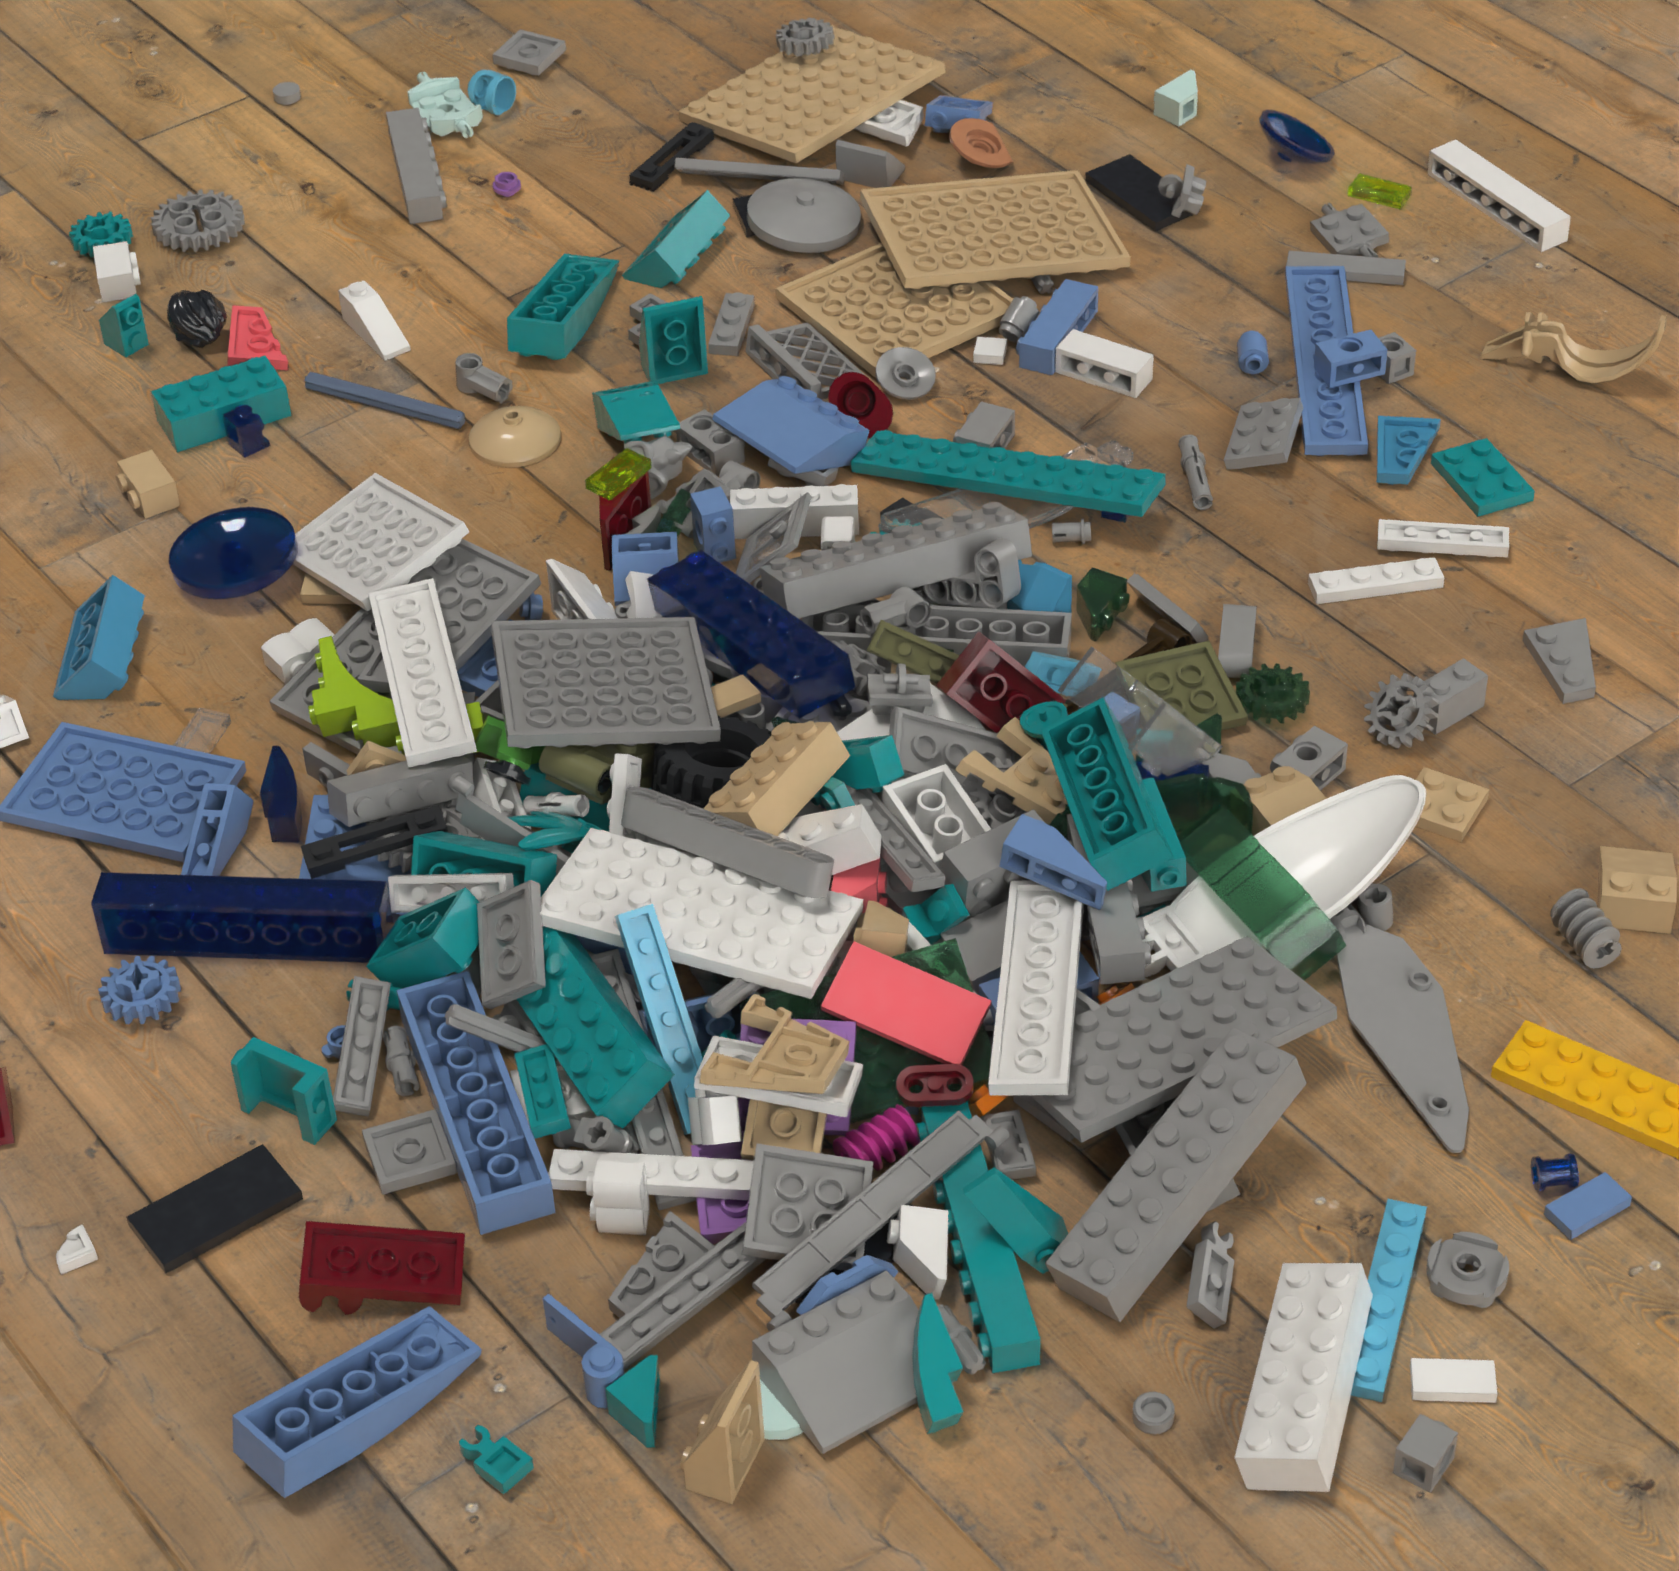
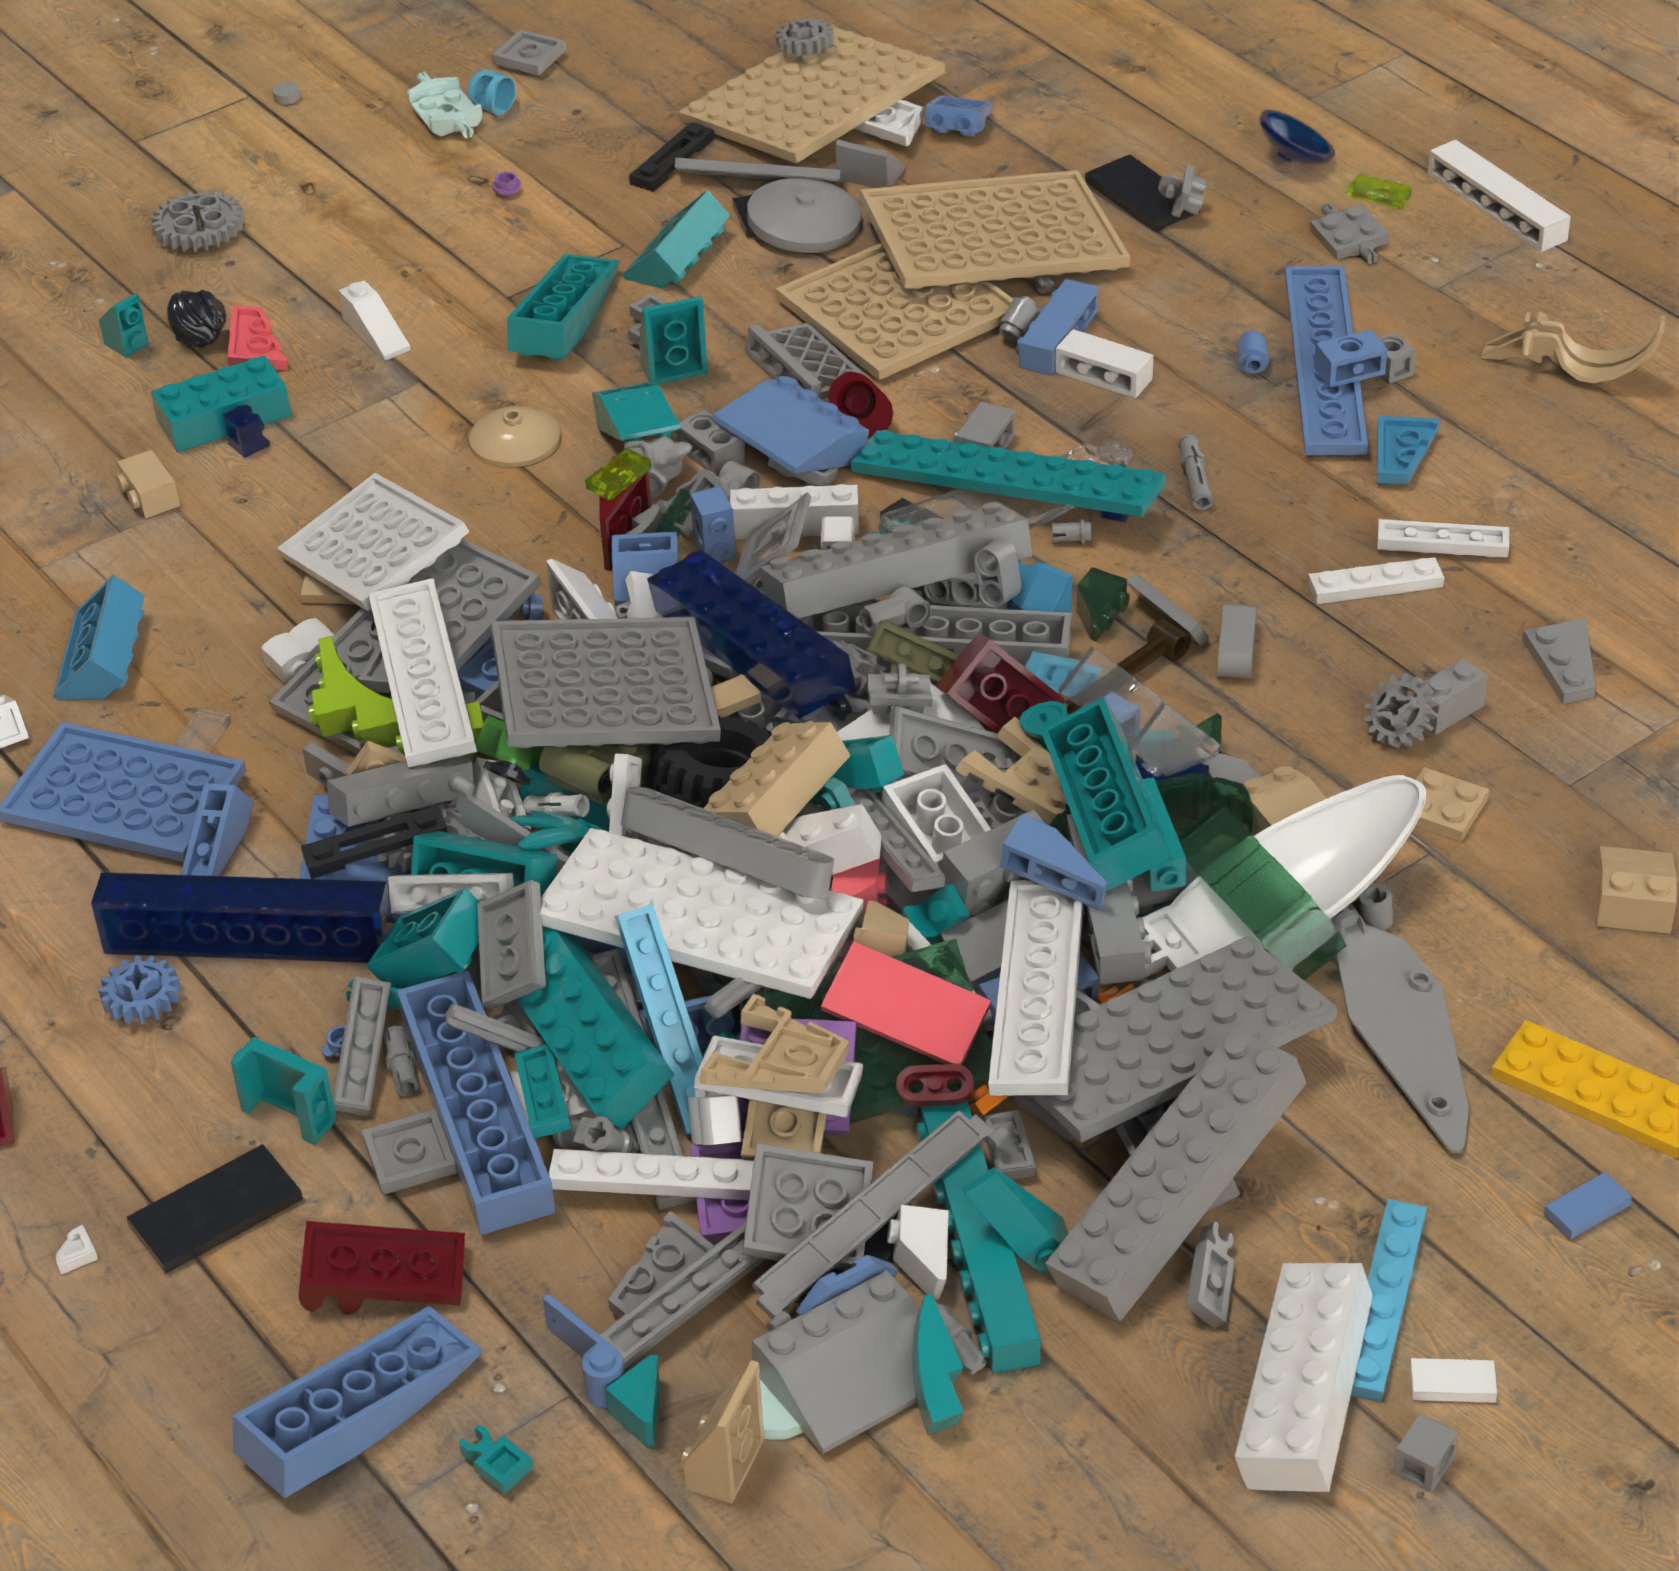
teal gear [69,212,133,257] -> none
white brick [93,241,141,302] -> none
clear blue dish [169,507,298,599] -> none
clear blue slope [260,746,302,843] -> none
sand blue axle [304,372,465,429] -> none
light grey brick [386,108,447,224] -> none
light grey piece [455,353,513,403] -> none
white brick [586,1160,649,1235] -> none
light grey plate [708,292,755,356] -> none
dark pink piece [833,1104,920,1171] -> none
light grey dish [875,347,936,400] -> none
nougat hat [949,118,1014,168] -> none
white tile [973,337,1007,365] -> none
olive plate [1114,641,1248,742] -> none
light grey tile [1132,1392,1174,1434] -> none
light aqua slope [1154,70,1198,127] -> none
light grey plate [1224,398,1303,470] -> none
clear green gear [1236,663,1310,724] -> none
light grey brick [1270,726,1348,791] -> none
light grey tile [1286,251,1406,285] -> none
light grey plate [1426,1232,1509,1308] -> none
teal plate [1431,438,1535,517] -> none
clear blue bush [1531,1153,1579,1192] -> none
light grey piece [1550,888,1622,968] -> none

